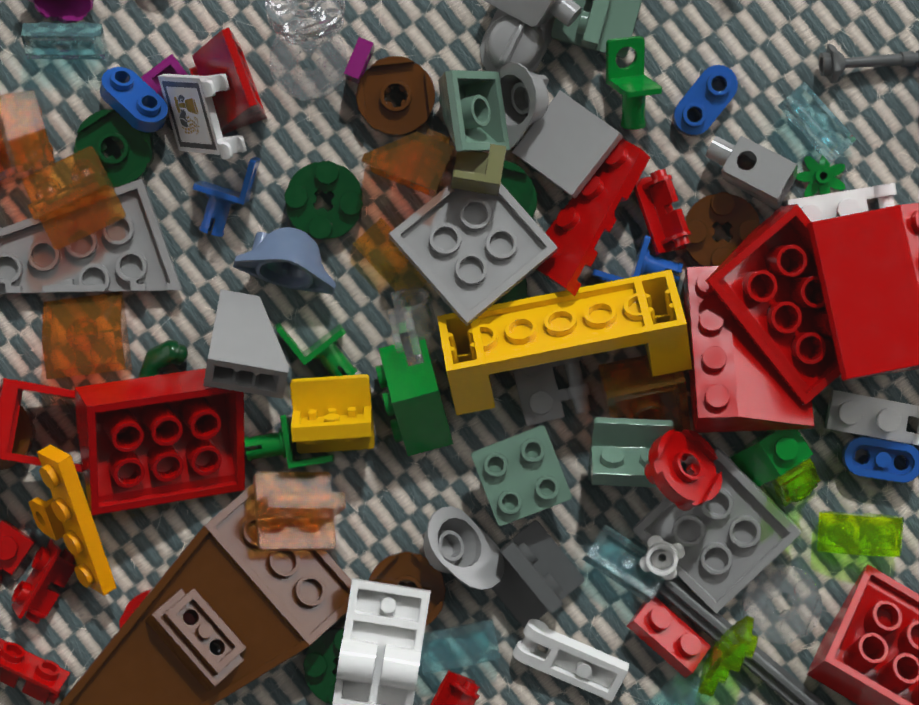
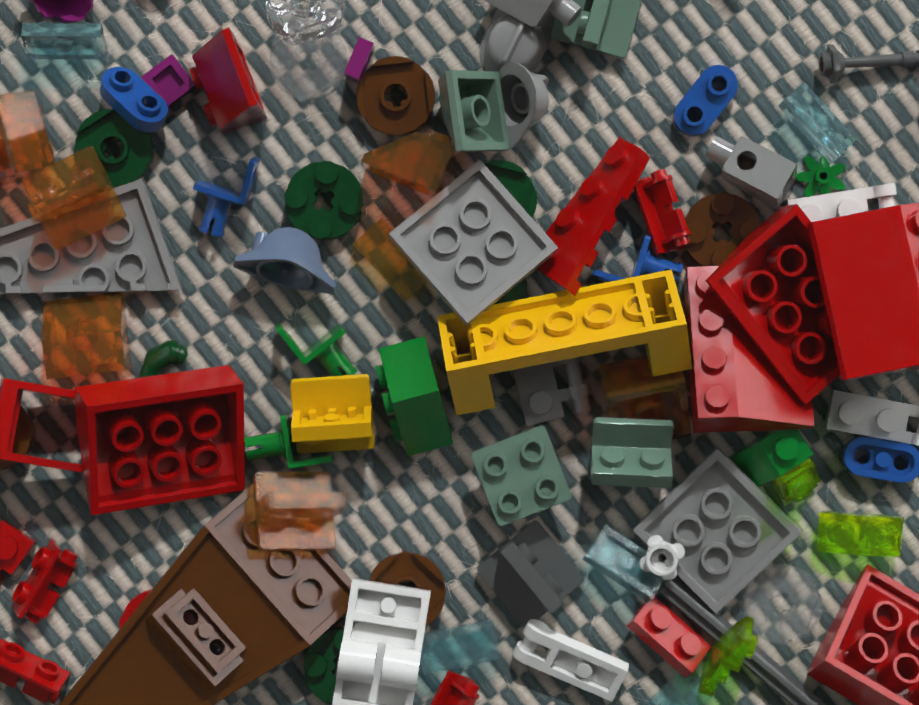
light orange plate [28,444,117,595] -> none
white flag [158,74,247,159] -> none
light grey slope [203,289,289,399] -> none
clear plate [387,288,438,366] -> none
light grey piece [422,506,504,590] -> none
olive panel [451,144,506,196] -> none
light grey tile [512,90,623,199] -> none
green bracket [606,36,662,130] -> none
red plate [645,429,722,511] -> none

